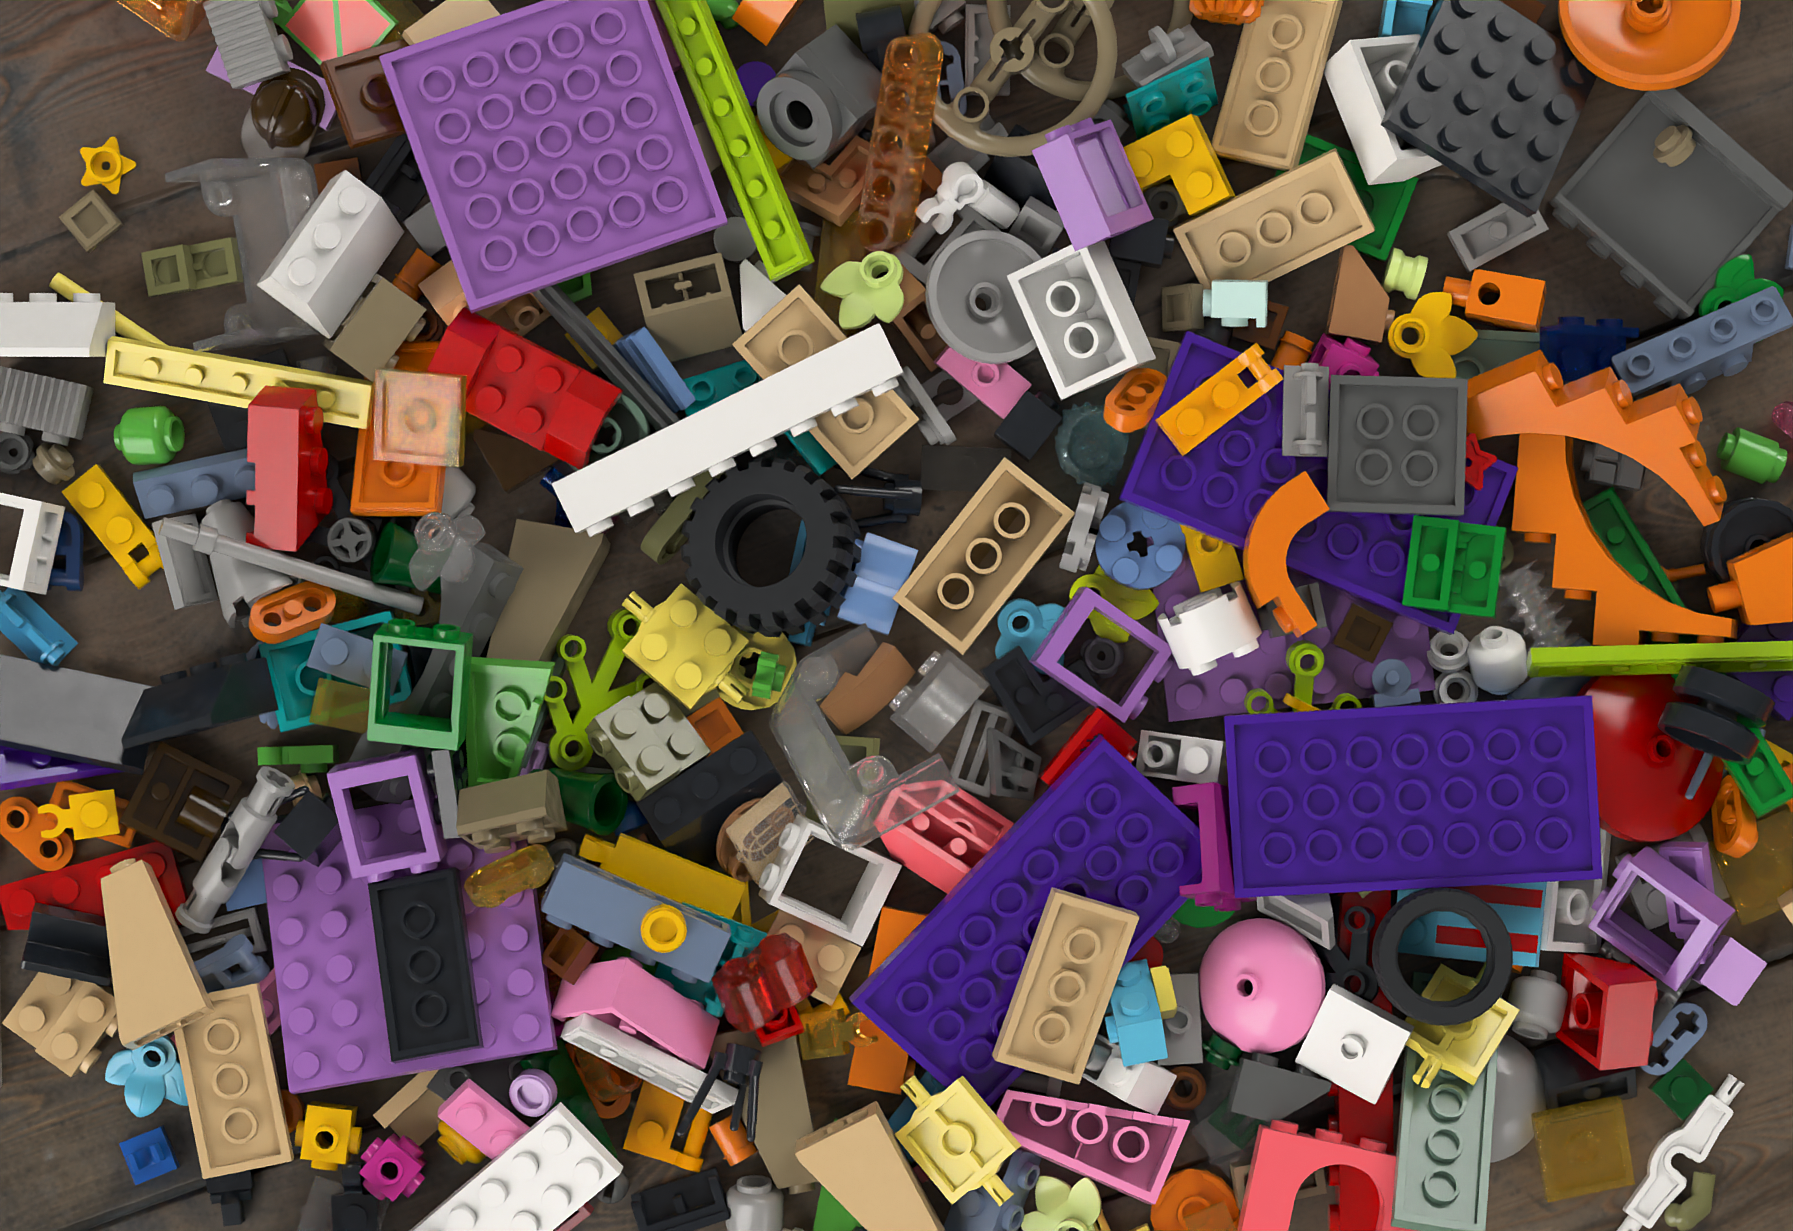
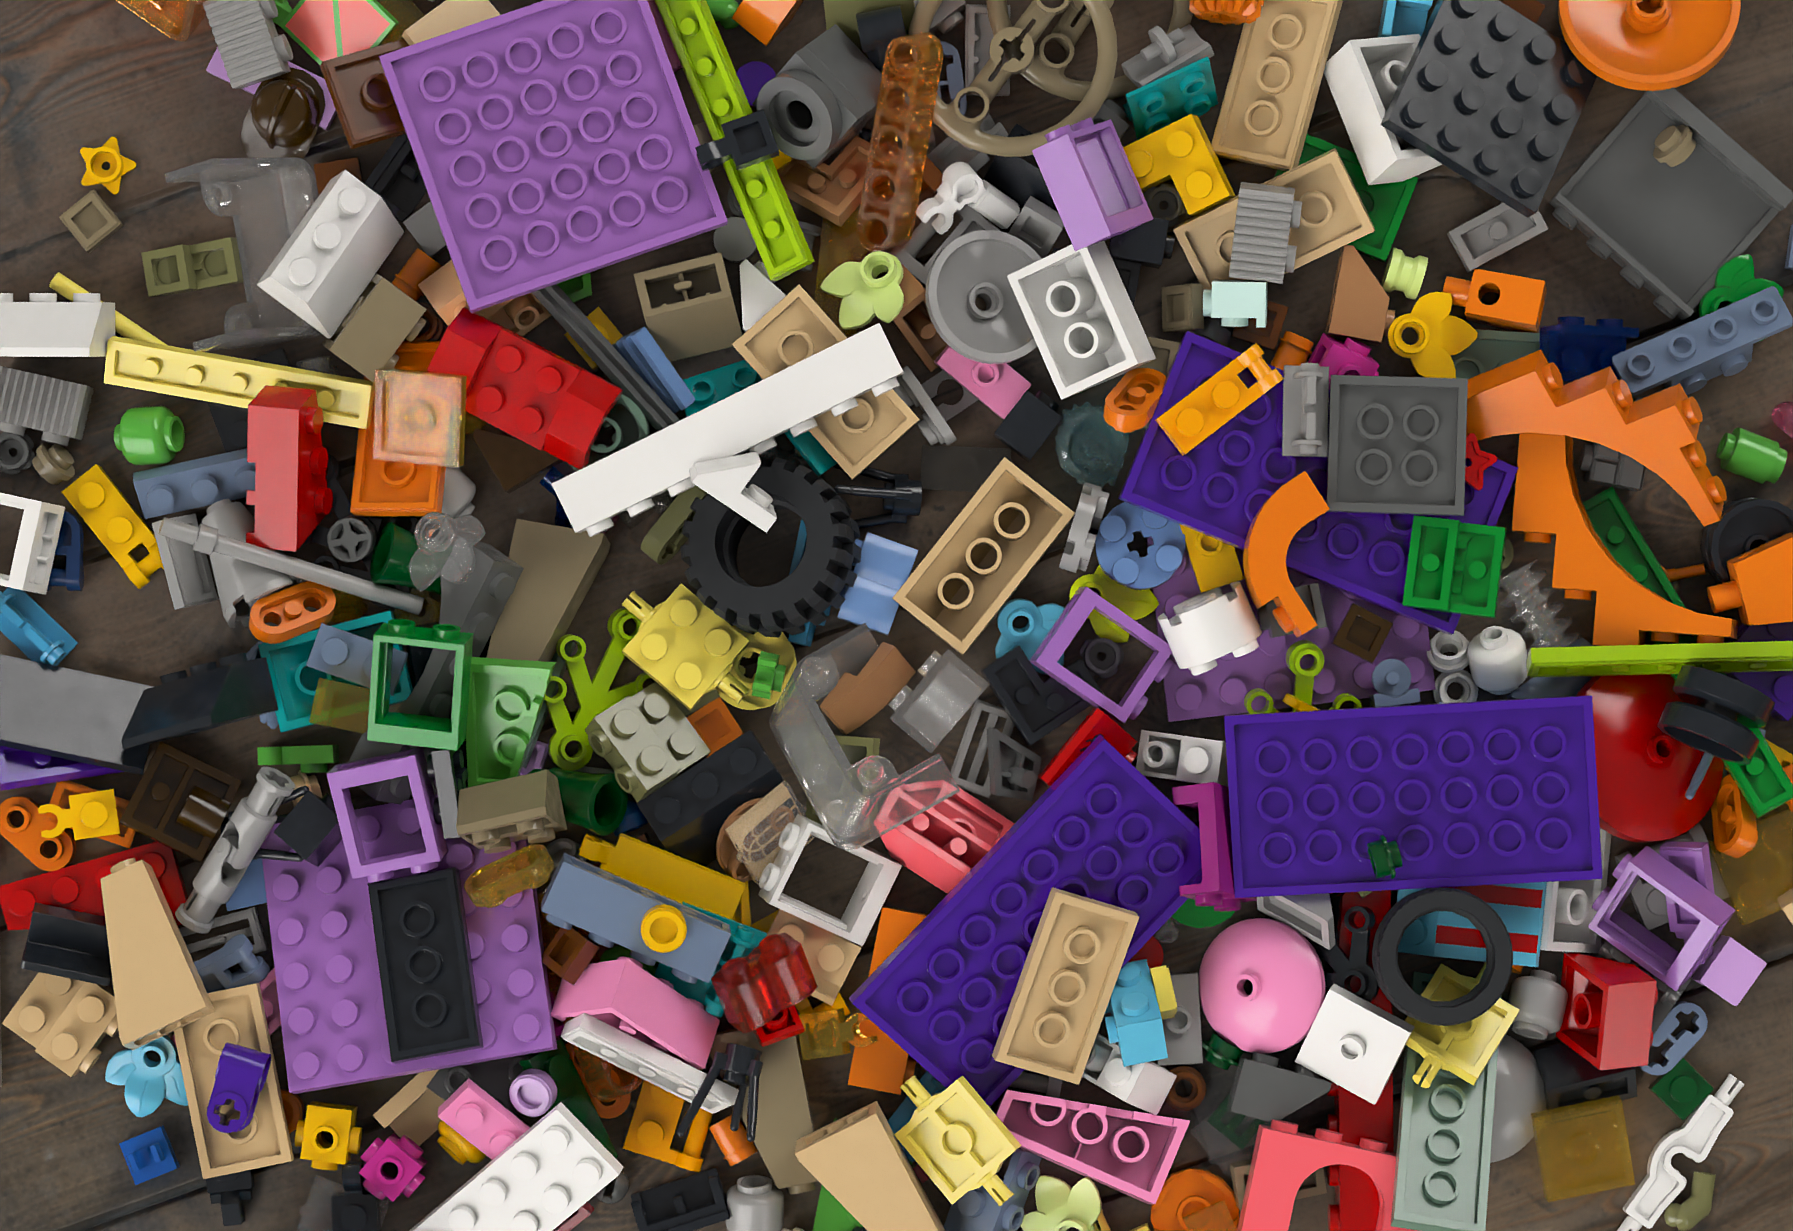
none -> dark purple piece [207,1042,271,1133]
none -> white slope [689,452,777,533]
none -> black plate [695,109,779,171]
none -> light grey brick [1229,182,1302,284]
none -> dark green plate [1367,835,1403,879]

